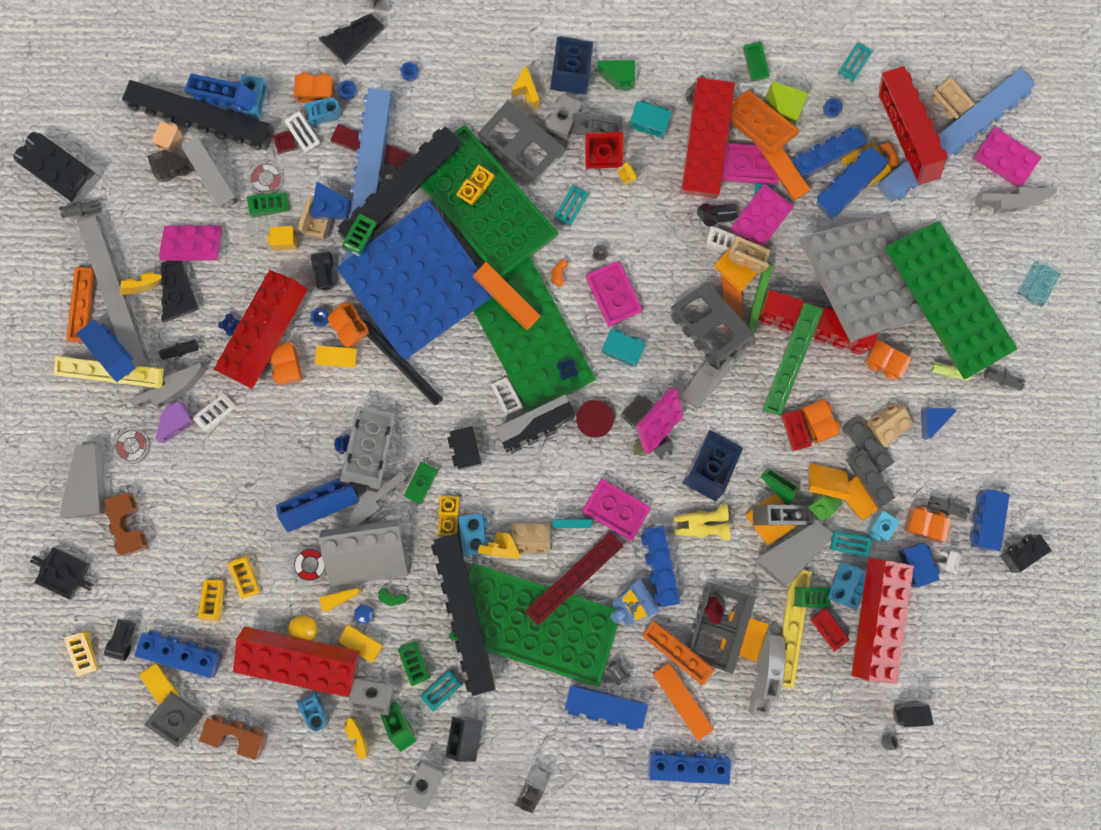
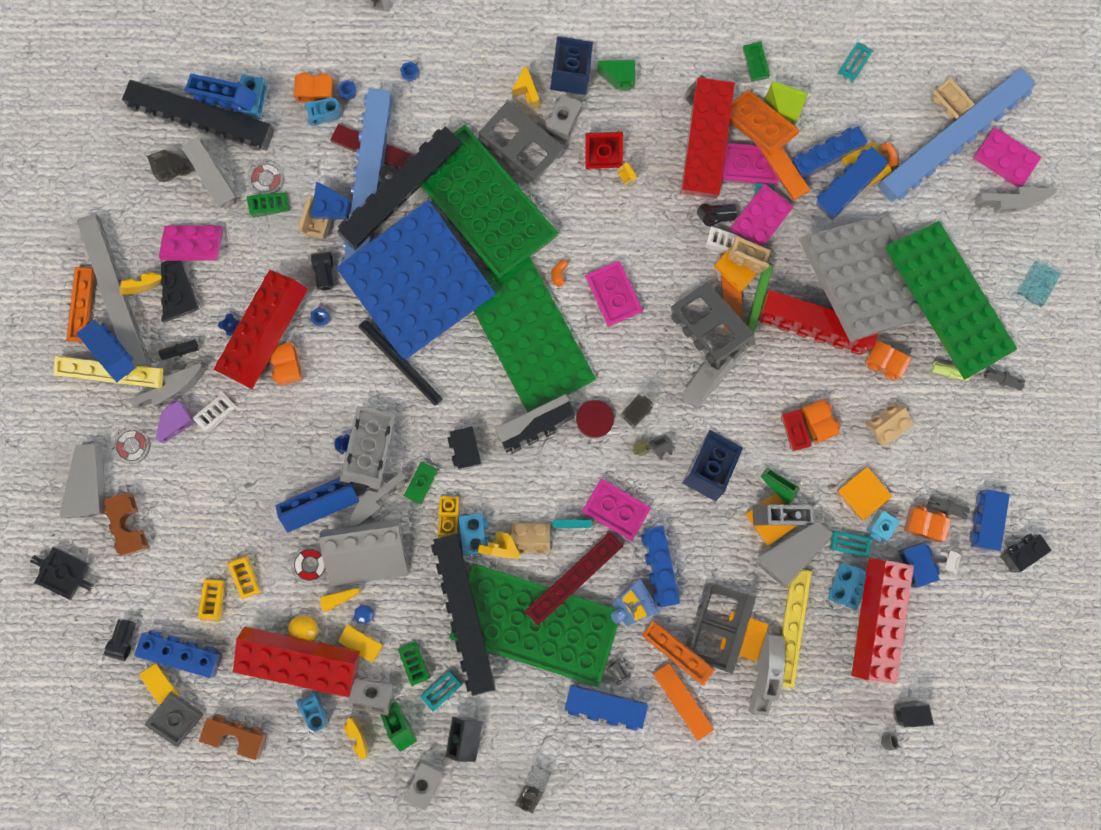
black piece [13,132,101,204] -> none
dark grey pin [59,200,102,218] -> none
yellow slope [64,632,98,676] -> none
light nougat brick [151,122,183,155] -> none
yellow brick [267,226,297,251] -> none
dark red tile [272,130,296,154] -> none
white tile [284,111,321,154] -> none
yellow slope [315,346,357,368] -> none
black wing [319,13,384,65] -> none
orange brick [328,302,369,348] -> none
green slope [342,213,377,257] -> none
green arm [378,588,407,607] -> none
yellow slope [456,165,495,205] -> none
orange tile [472,262,540,330] -> none
white slope [490,377,524,421] -> none
teal tile [554,185,589,227] -> none
clear blue plate [557,359,578,380] -> none
dark grey plate [572,113,622,135] -> none
dark grey hinge [593,245,608,261] -> none
teal brick [601,329,645,368] -> none
teal brick [629,101,672,139] -> none
dark pink plate [636,387,683,454] -> none
blue brick [648,749,731,785] -> none
light yellow piece [673,504,730,541] -> none
dark red tile [704,596,725,625] -> none
green tile [762,302,823,416] -> none
green slope [794,587,830,608] -> none
light orange tile [808,463,849,500] -> none
bright green brick [808,494,842,522] -> none
red plate [809,608,850,652] -> none
blue tile [823,99,842,118] -> none
dark grey plate [842,416,895,473] -> none
dark grey plate [845,449,896,508] -> none
red brick [878,66,948,186] -> none
blue slope [921,408,957,440] -> none

